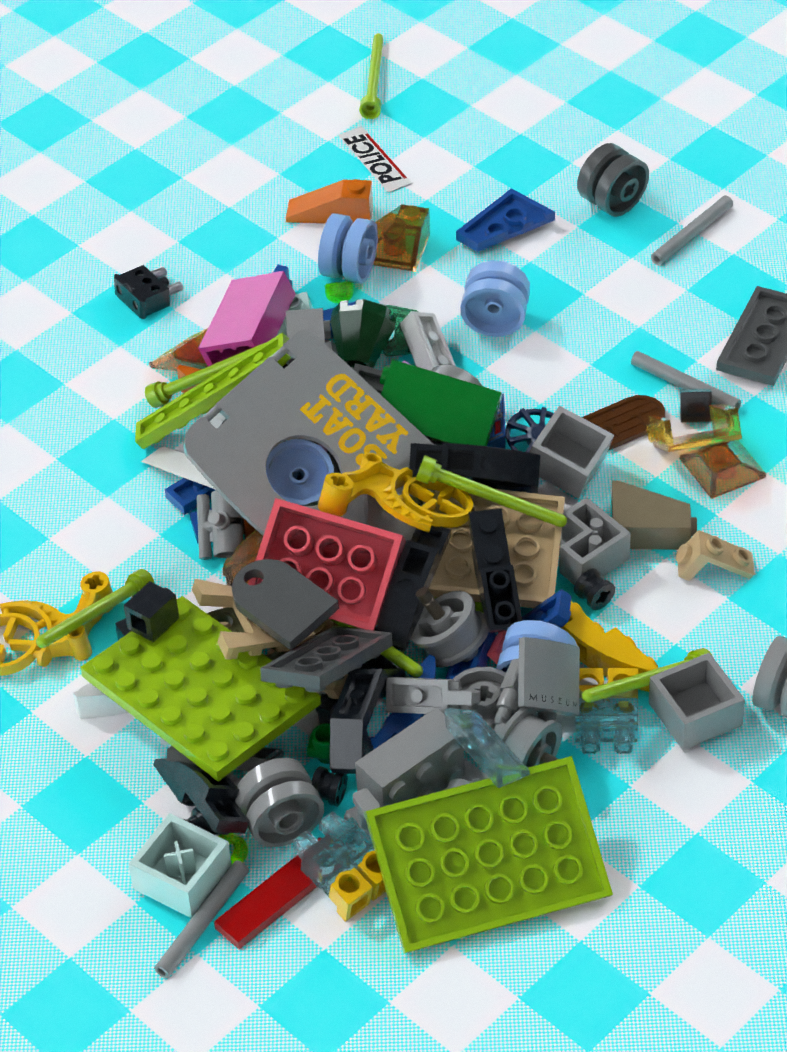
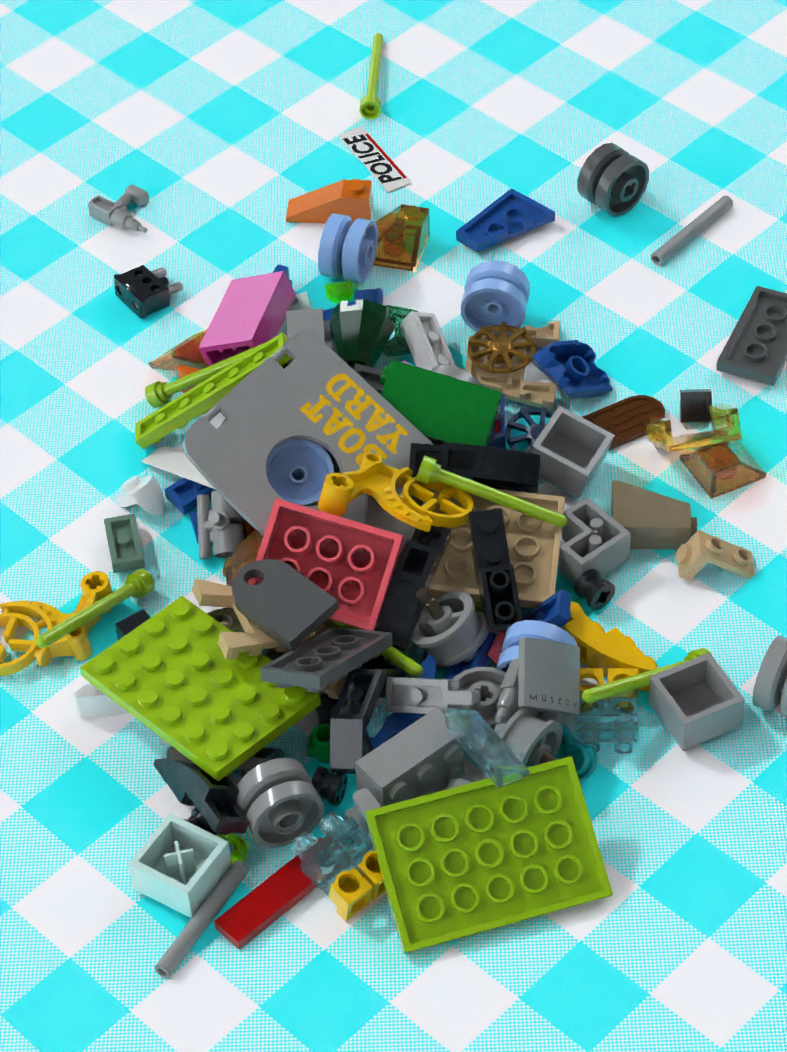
black brick [124,581,179,642] -> none
light grey piece [631,351,741,414] -> none
none -> light grey piece [88,184,149,233]
none -> sand green plate [103,513,145,573]
none -> white plate [114,475,165,515]
none -> blue piece [354,288,384,304]
none -> tan wing [465,321,560,411]
none -> pearl gold wheel [467,322,536,374]
none -> blue slope [532,340,613,399]
none -> teal plate [561,724,598,779]

